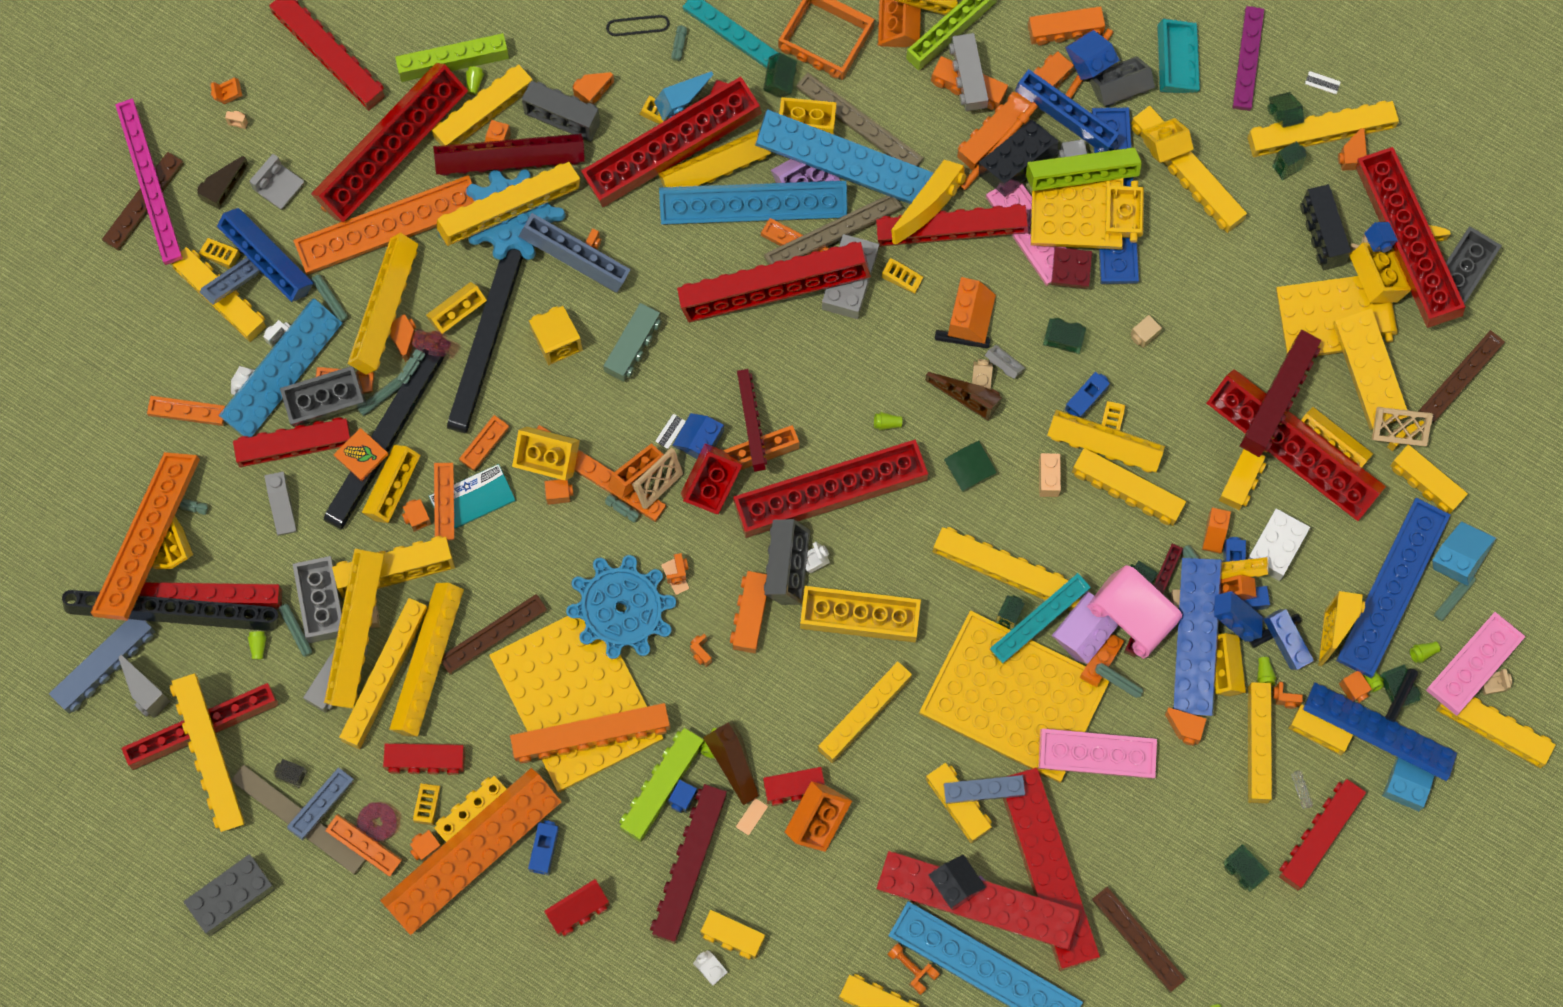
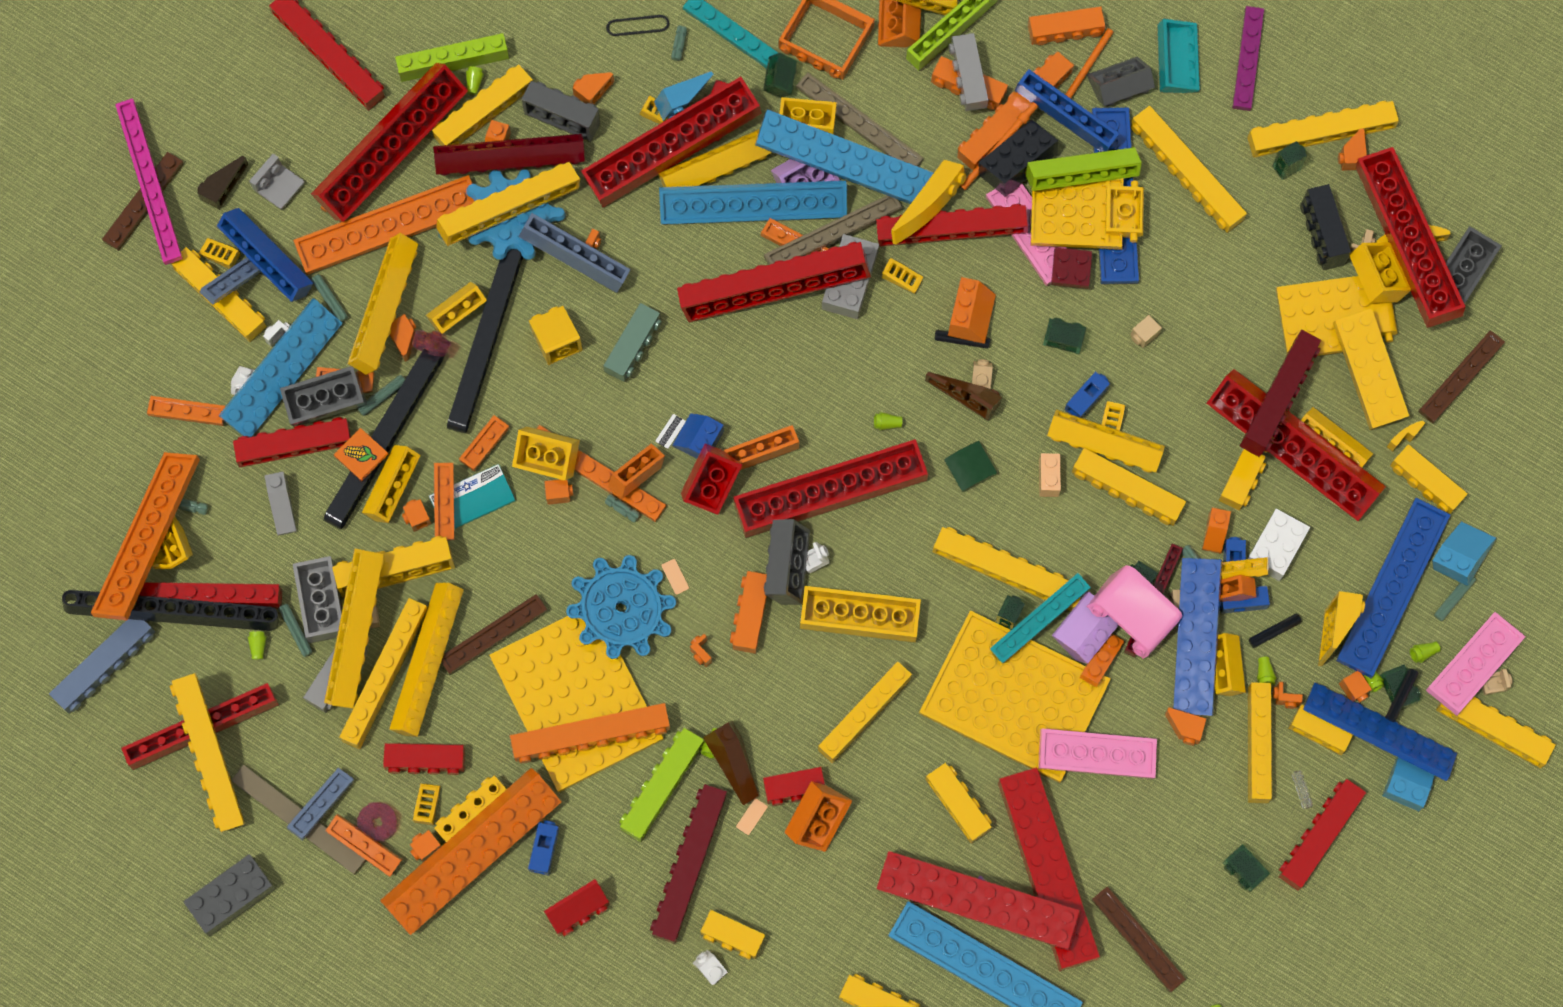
light grey slope [118,655,170,718] -> none
orange bracket [210,77,242,104] -> none
light nougat plate [225,111,248,129] -> none
clear smoke brick [274,759,307,789] -> none
sand green axle [397,349,425,384] -> none
tan window [632,448,684,509] -> none
orange bracket [666,553,689,585] -> none
blue brick [668,780,697,813] -> none
dark red piece [737,369,768,472] -> none
orange bar [887,943,940,995] -> none
black slope [928,854,986,911] -> none
sand blue plate [944,775,1025,804] -> none
light grey plate [985,345,1025,379] -> none
light grey brick [1058,139,1087,158] -> none
blue slope [1065,30,1120,80] -> none
sand green axle [1095,663,1143,698] -> none
yellow slope [1141,118,1194,163] -> none
blue brick [1214,591,1263,642] -> none
brick [1263,609,1314,670] -> none
clear green brick [1267,92,1304,128] -> none
sticker [1305,71,1340,94] -> none
blue brick [1364,222,1398,253] -> none
tan window [1372,407,1433,446] -> none

